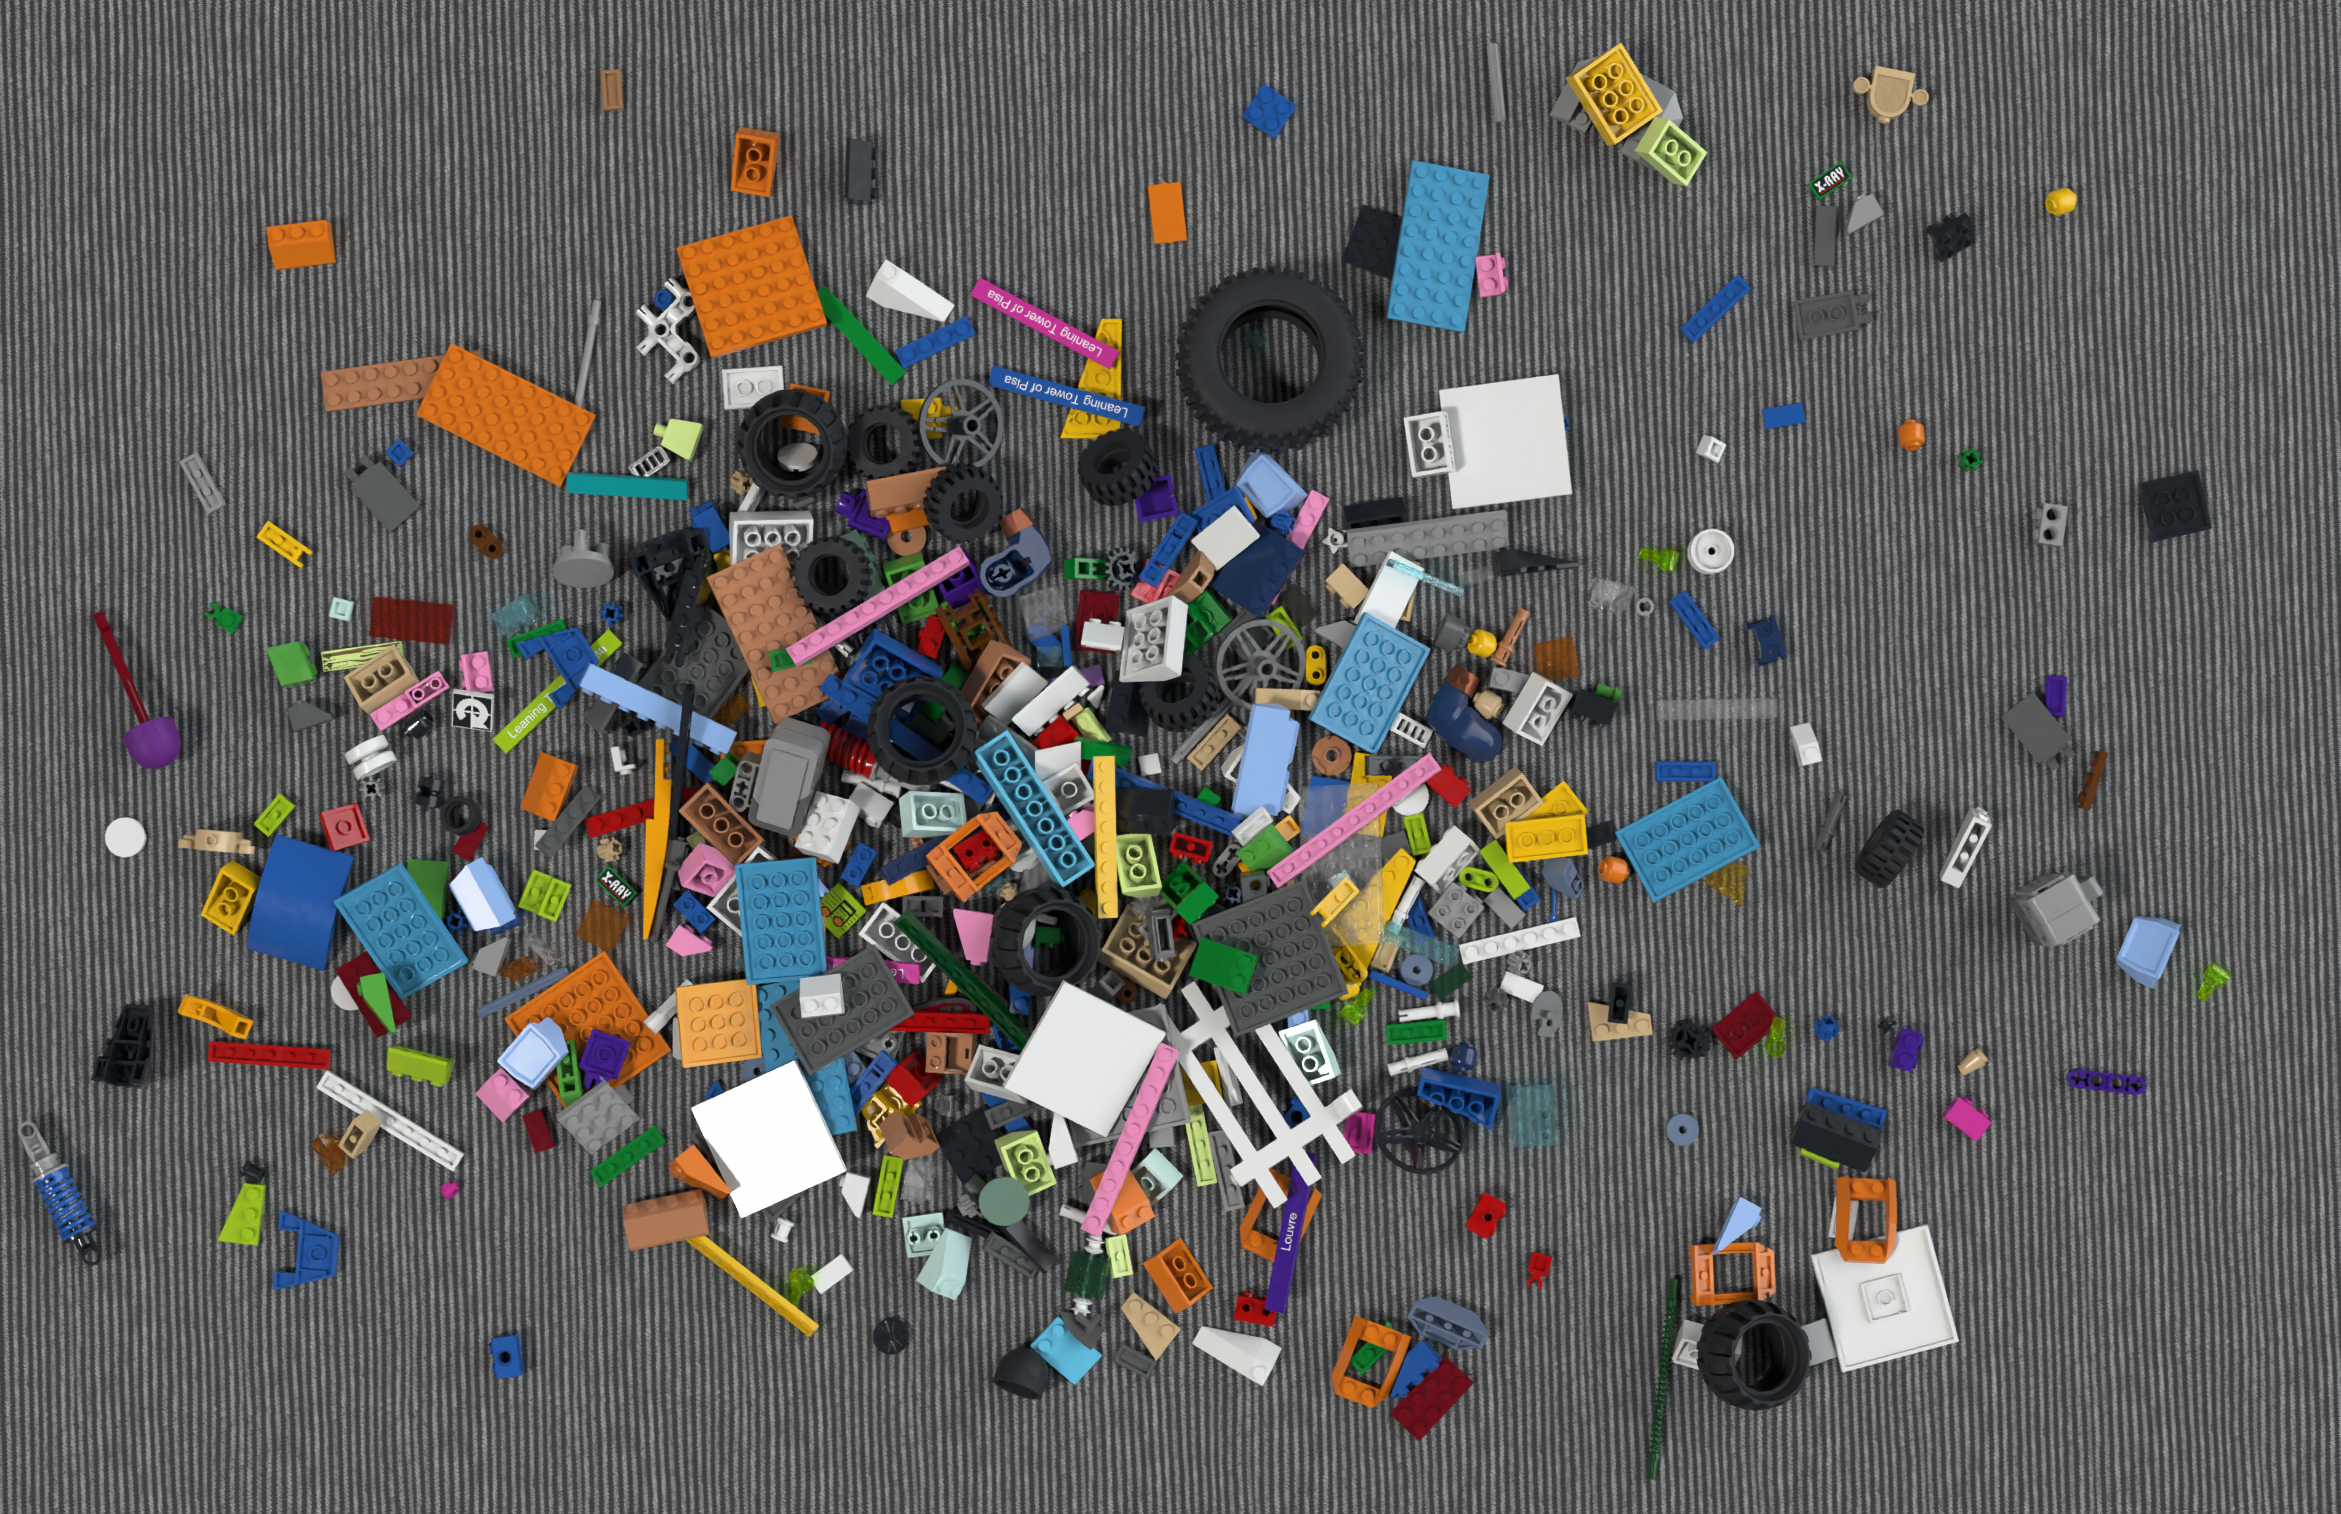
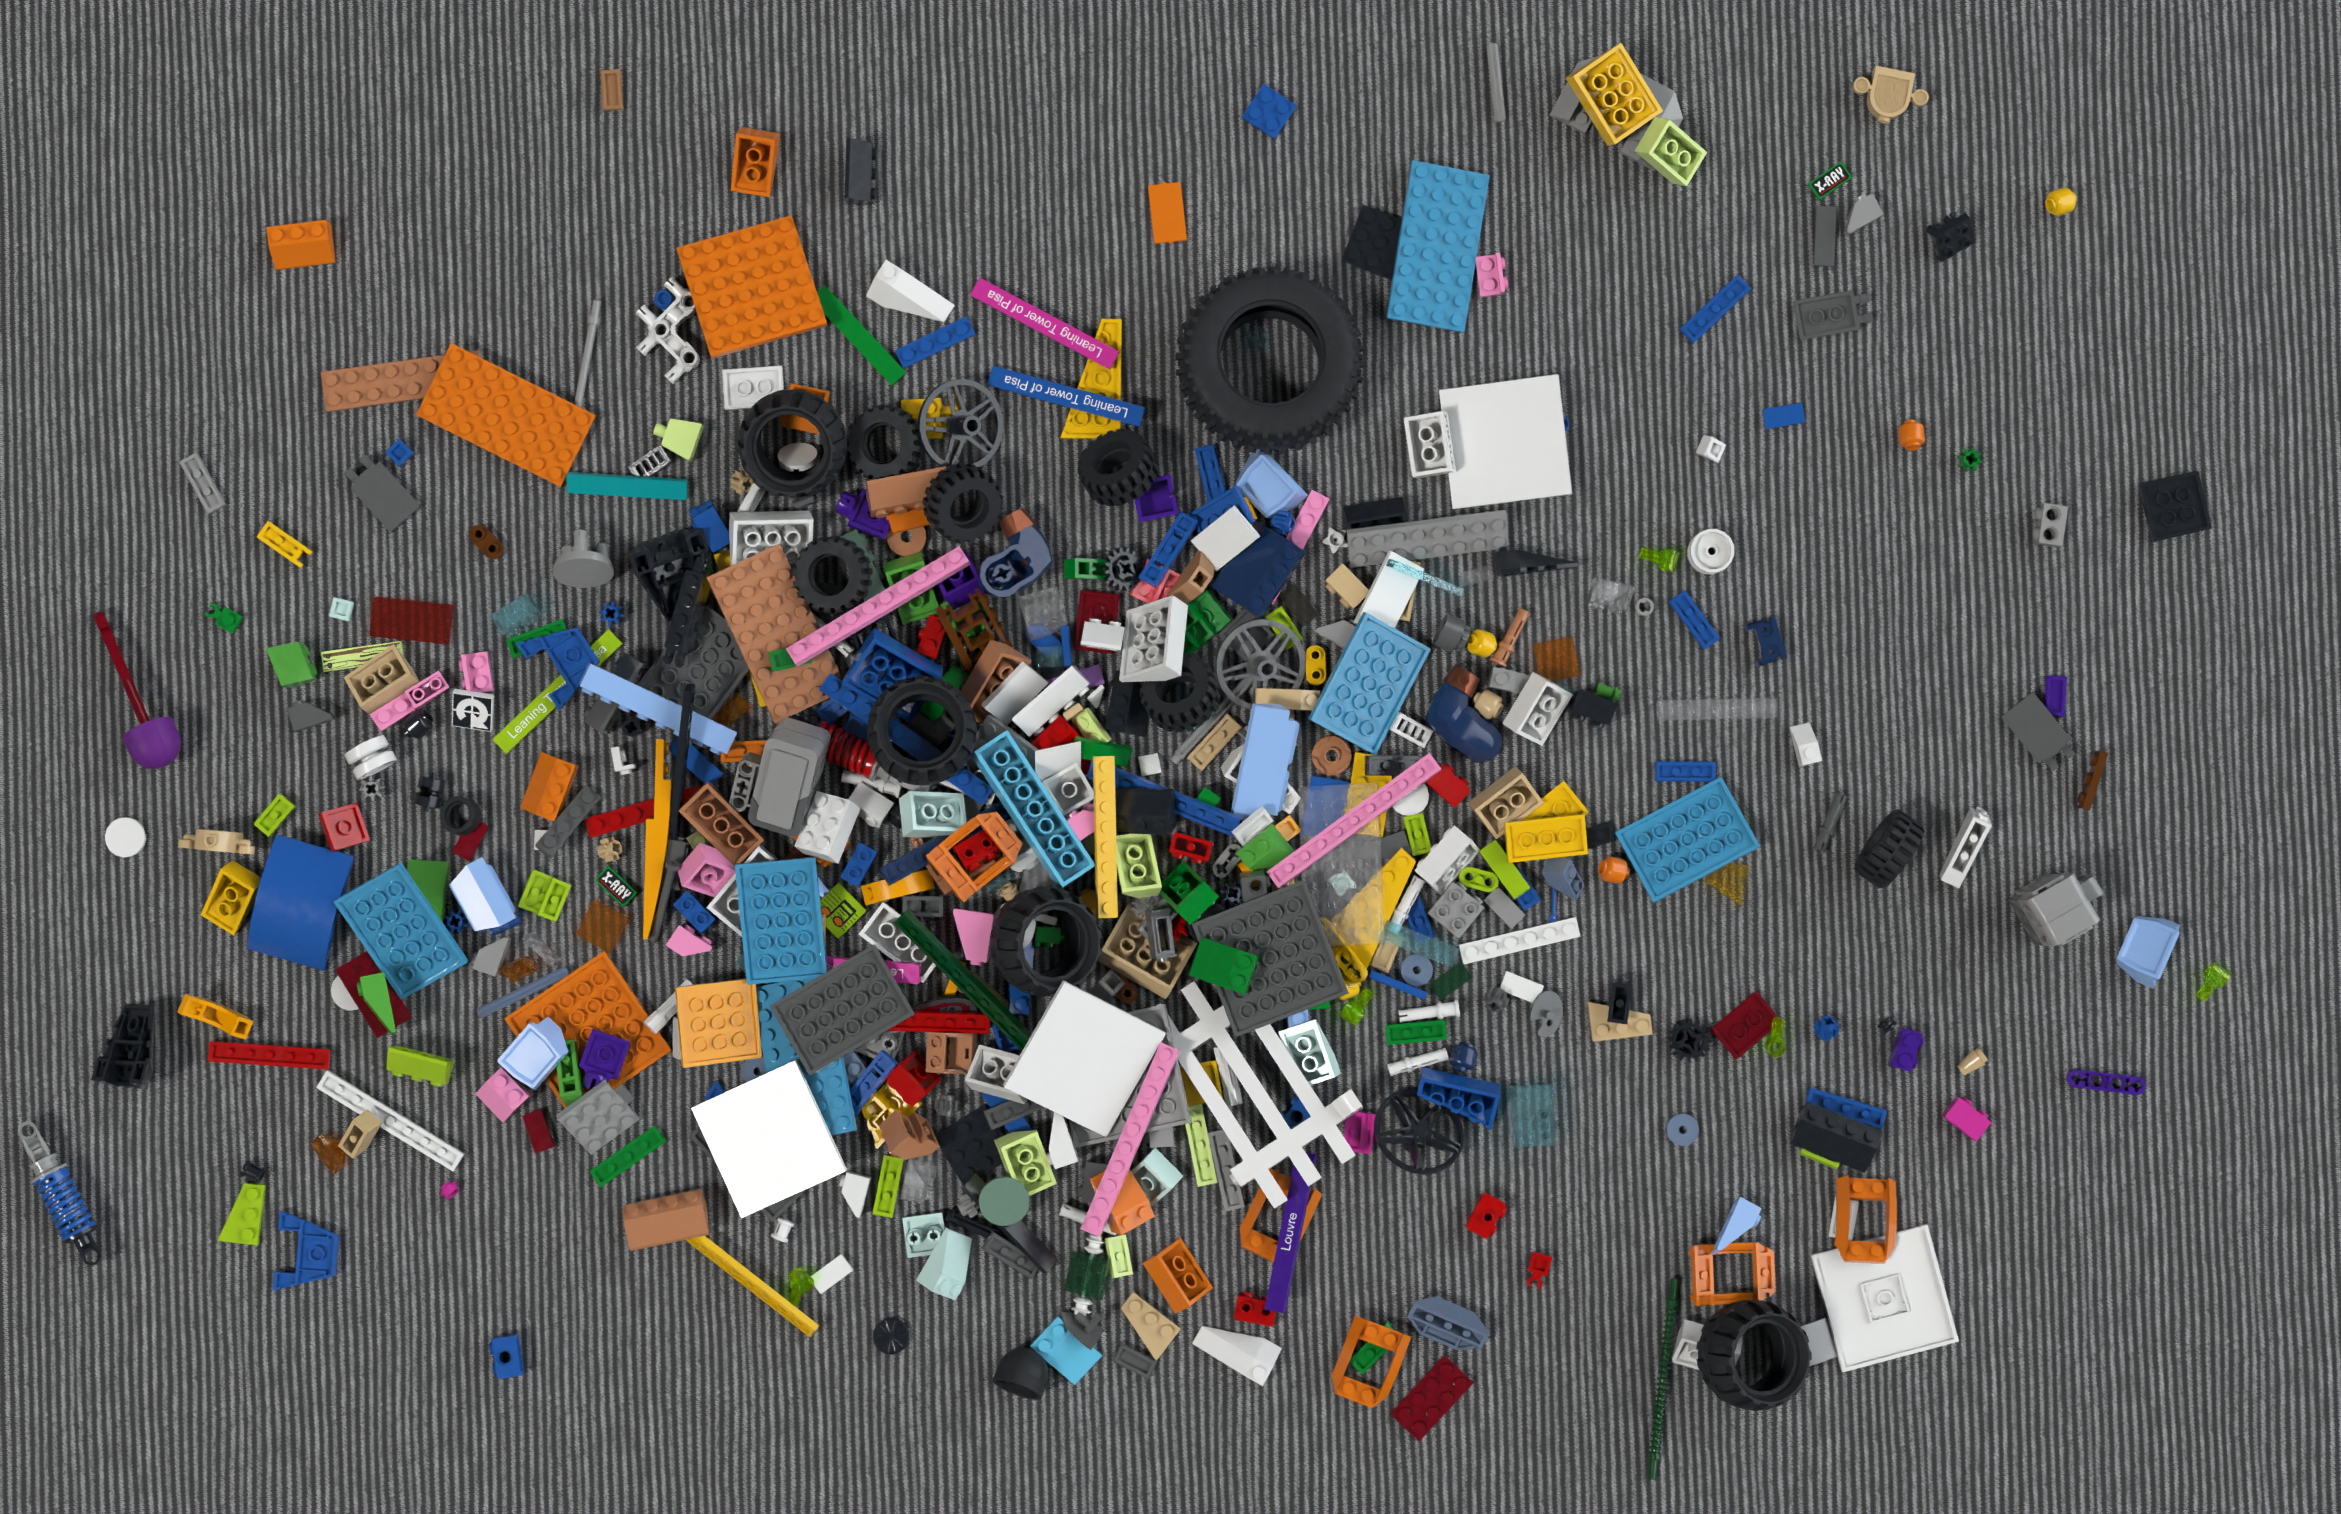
orange slope [669,1144,731,1200] -> none
green brick [709,751,740,786] -> none
white slope [800,974,845,1019] -> none
yellow hinge [1310,877,1360,928] -> none
blue slope [1390,1340,1442,1399] -> none
light grey gear [1506,950,1532,976] -> none

